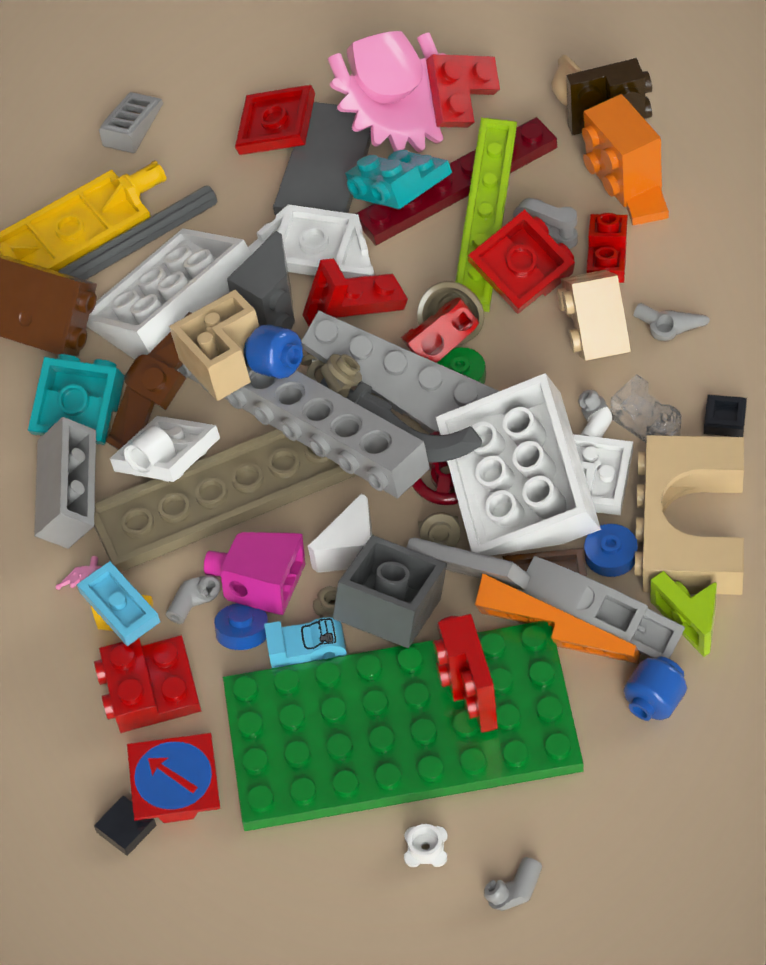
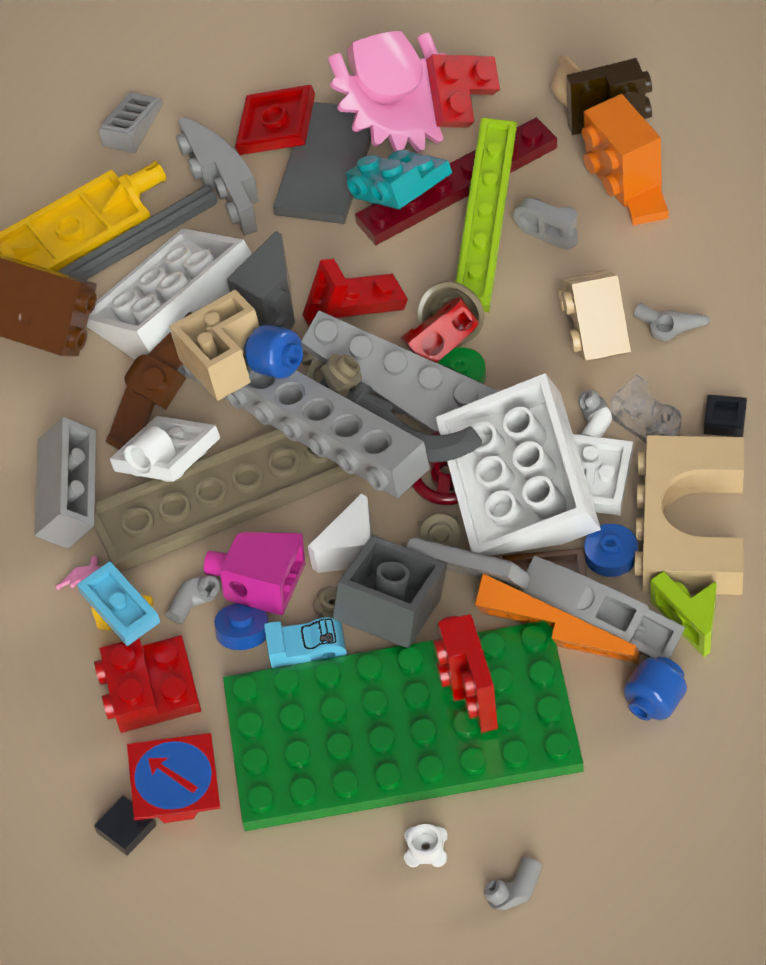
teal plate [28,354,125,445] -> none
white wing [248,204,374,278] -> none
red plate [468,209,575,314] -> none
red slope [587,213,628,283] -> none
none -> light grey slope [176,117,259,236]

